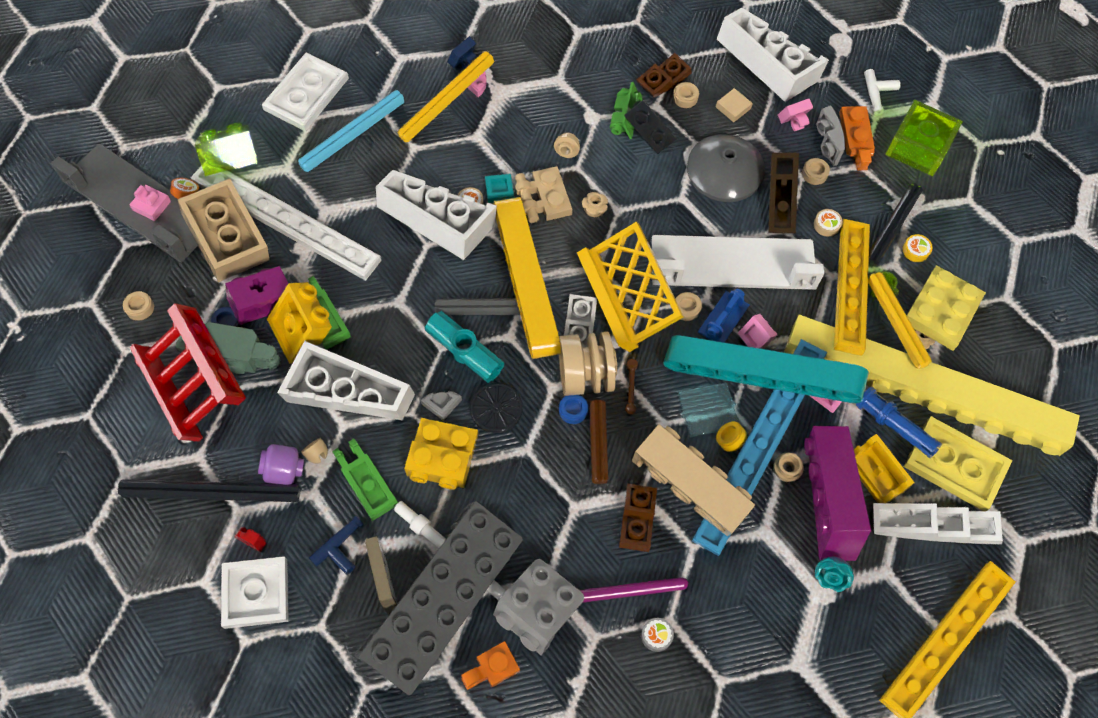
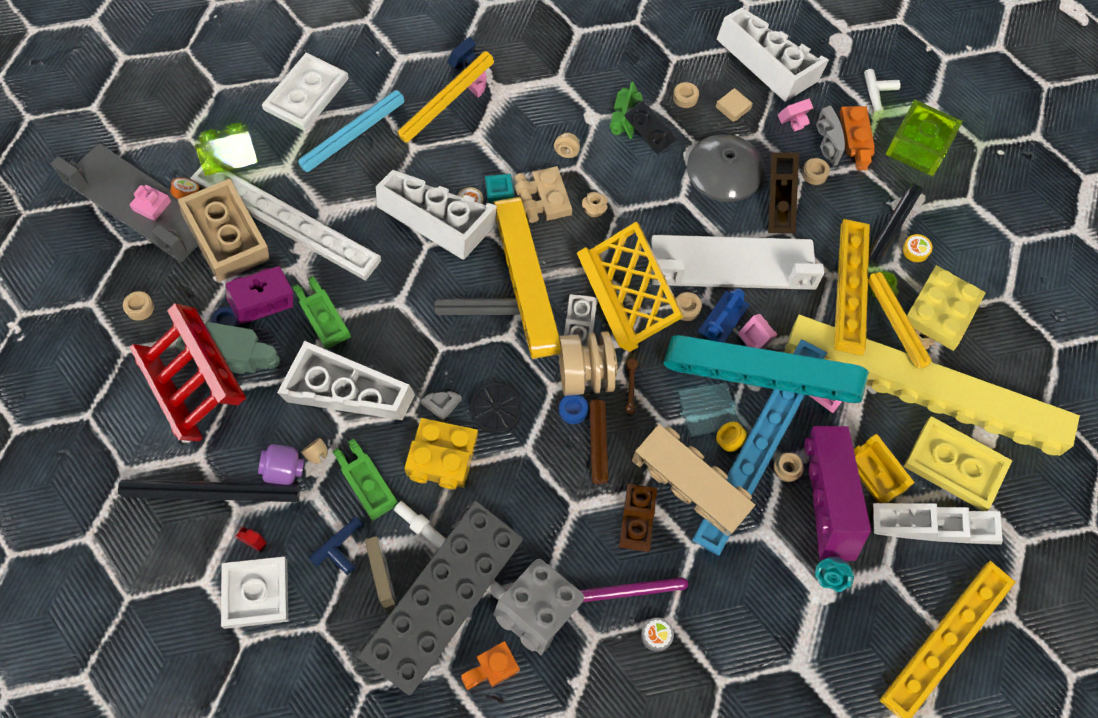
yellow plate [267,282,332,364] -> none
teal piece [425,311,504,383] -> none
reddish brown slope [637,53,692,98] -> none
tile [814,209,842,237] -> none
blue pin [856,387,942,458] -> none

